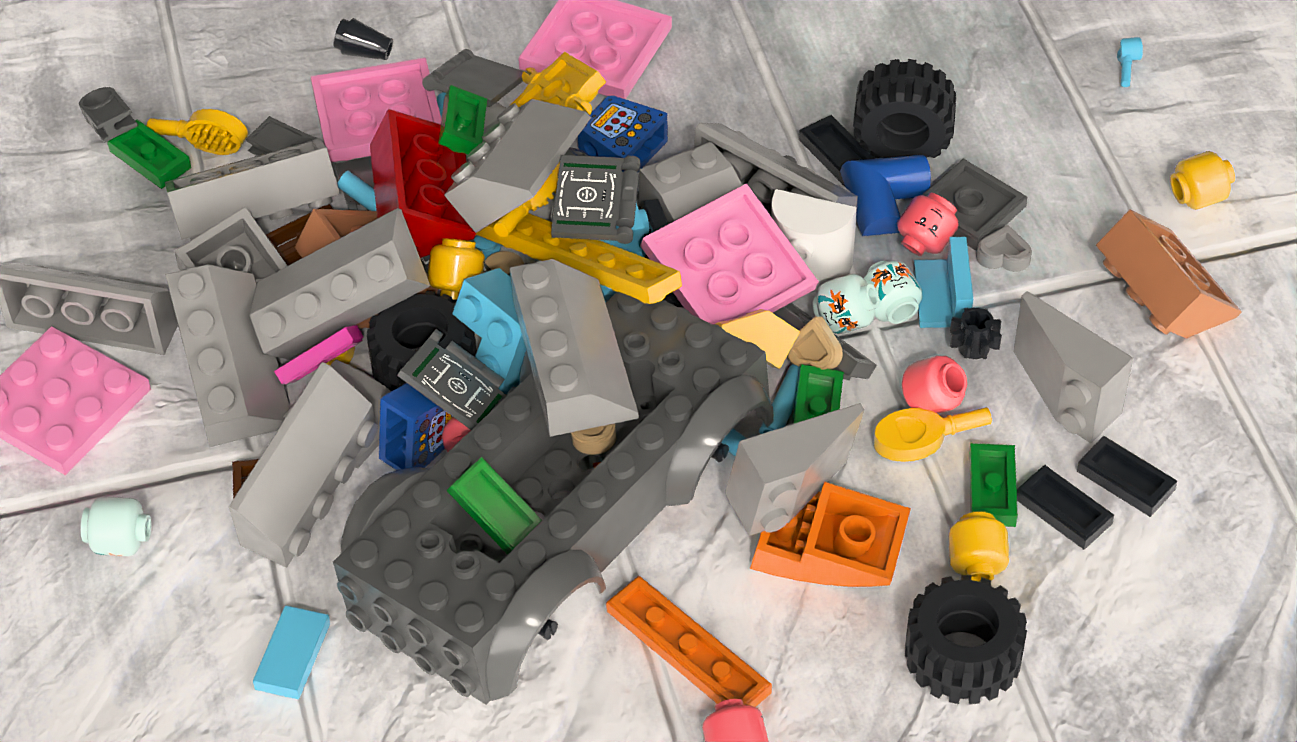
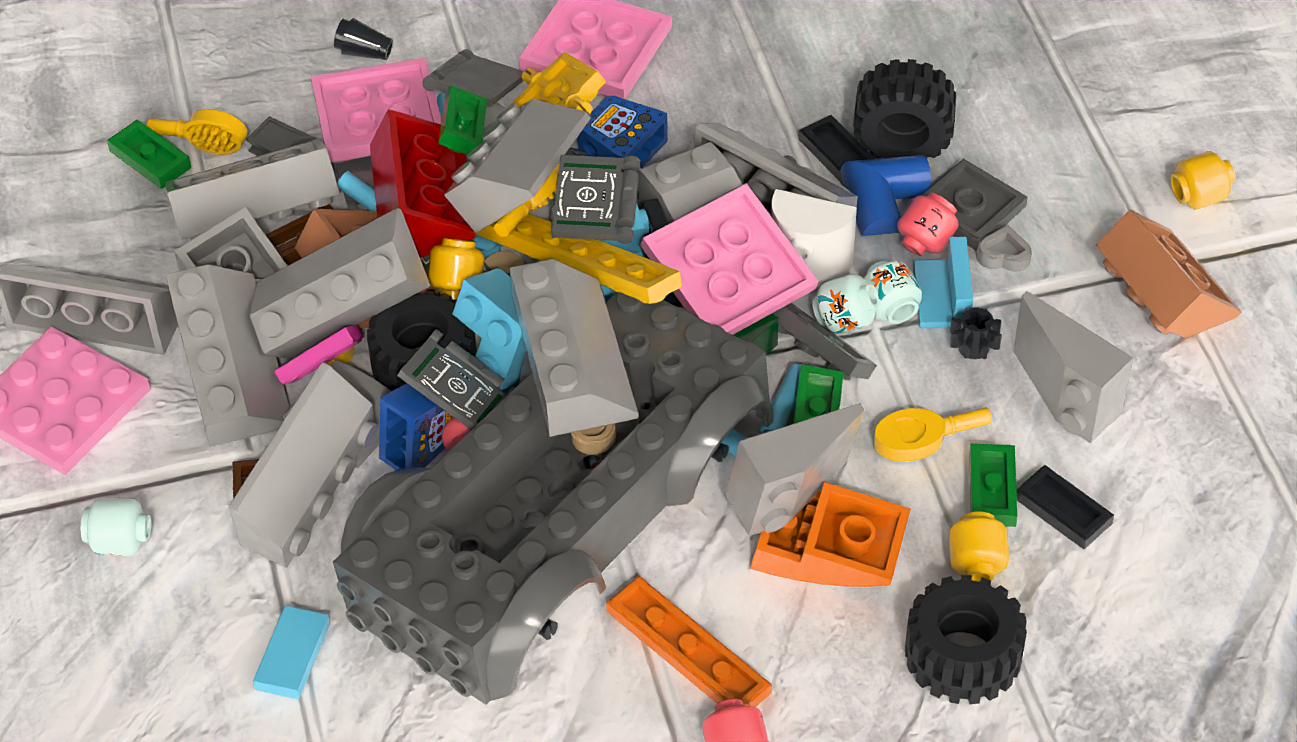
dark grey piece [79,87,138,143] -> none
green tile [446,457,542,555] -> none
yellow tile [715,309,800,369] -> none
tan tile [787,317,843,370] -> none
coral head [902,355,967,414] -> none
black tile [1077,436,1177,517] -> none
medium azure hand [1117,37,1143,87] -> none

